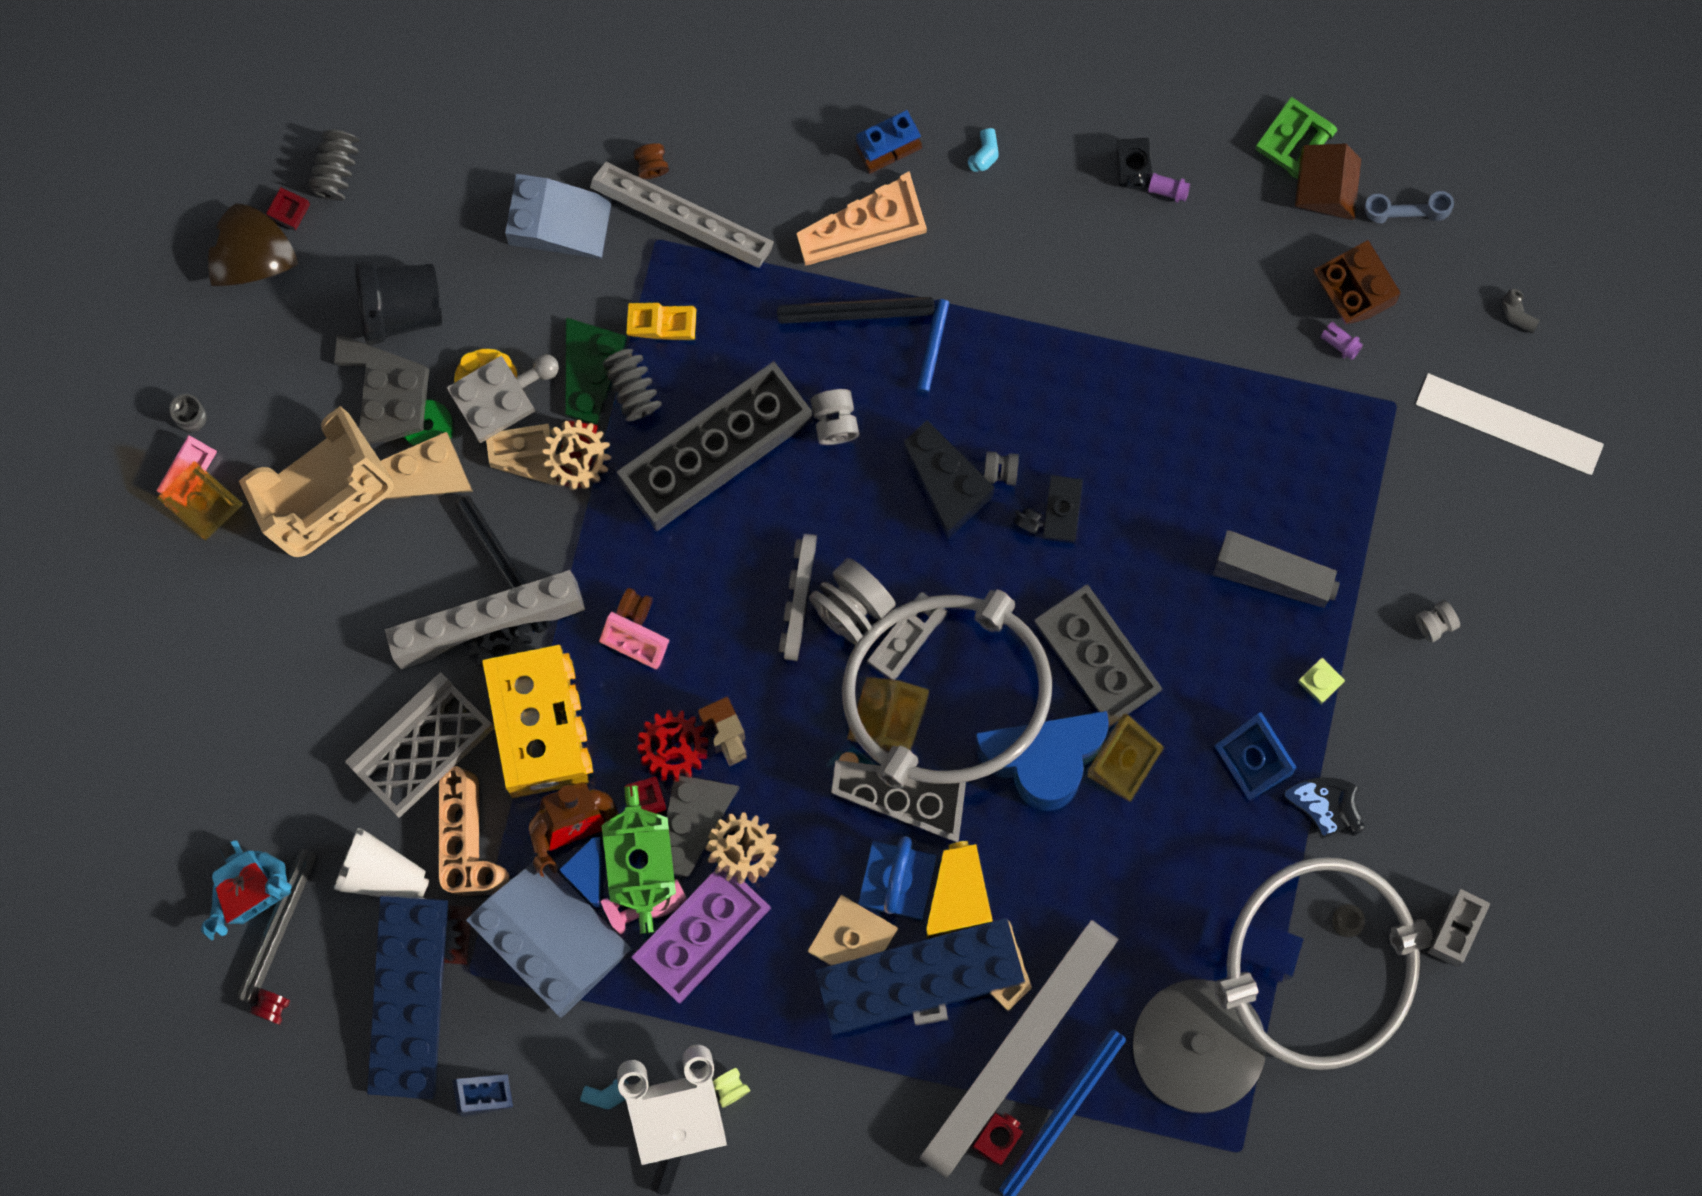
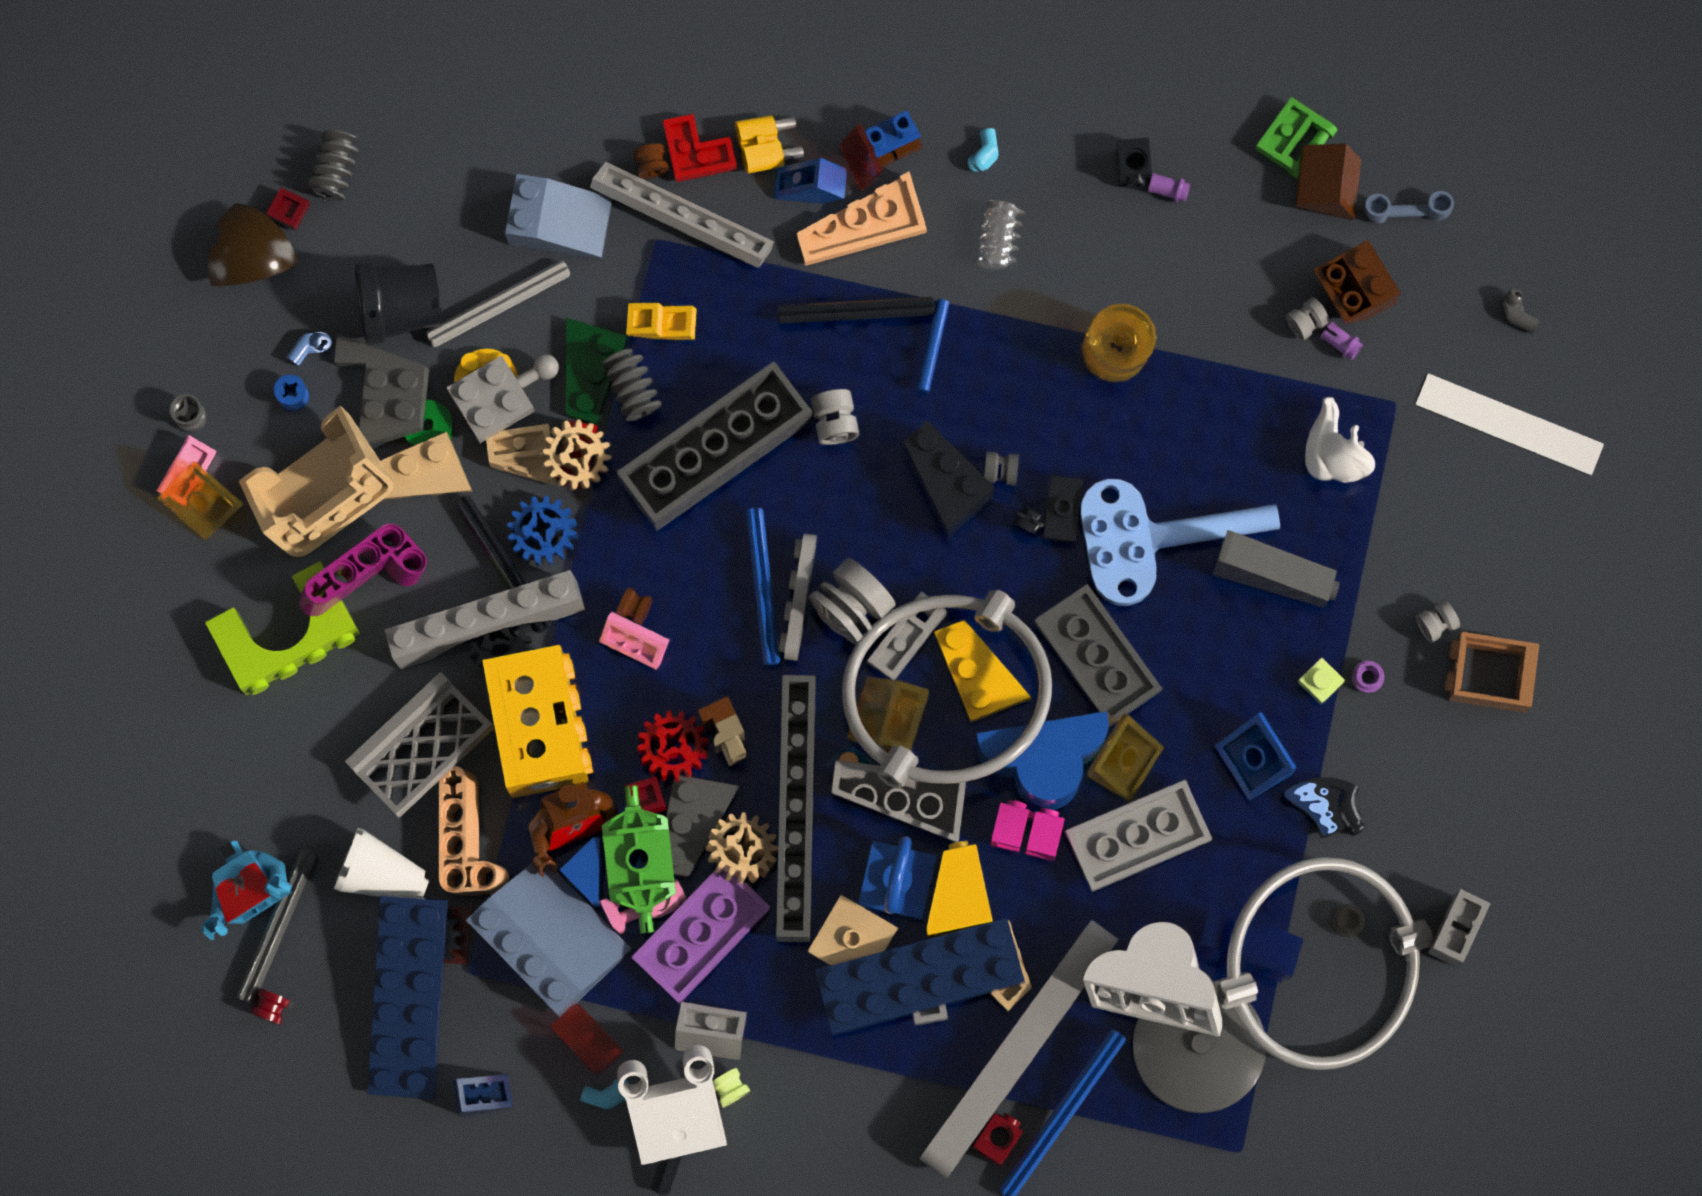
none -> lime arch [205,561,360,695]
none -> blue wheel [274,374,309,412]
none -> medium blue arm [286,332,332,367]
none -> magenta beam [299,524,427,616]
none -> light grey axle [426,260,570,347]
none -> blue gear [507,495,578,566]
none -> clear red hinge [550,1003,624,1077]
none -> red plate [663,114,737,182]
none -> light grey panel [675,1002,747,1060]
none -> yellow piece [734,115,804,174]
none -> blue axle [746,508,780,665]
none -> blue slope [774,158,847,204]
none -> dark grey brick [776,675,816,942]
none -> clear red piece [840,124,883,191]
none -> yellow wing [934,620,1031,723]
none -> clear piece [976,200,1025,271]
none -> dark pink piece [990,800,1065,861]
none -> light grey plate [1065,780,1212,892]
none -> light blue piece [1081,479,1280,606]
none -> clear yellow wheel [1082,304,1156,382]
none -> white brick [1083,922,1222,1037]
none -> light grey wheel [1285,297,1330,341]
none -> white piece [1305,397,1375,483]
none -> medium lavender plate [1351,661,1384,693]
none -> medium nougat window [1445,632,1539,713]

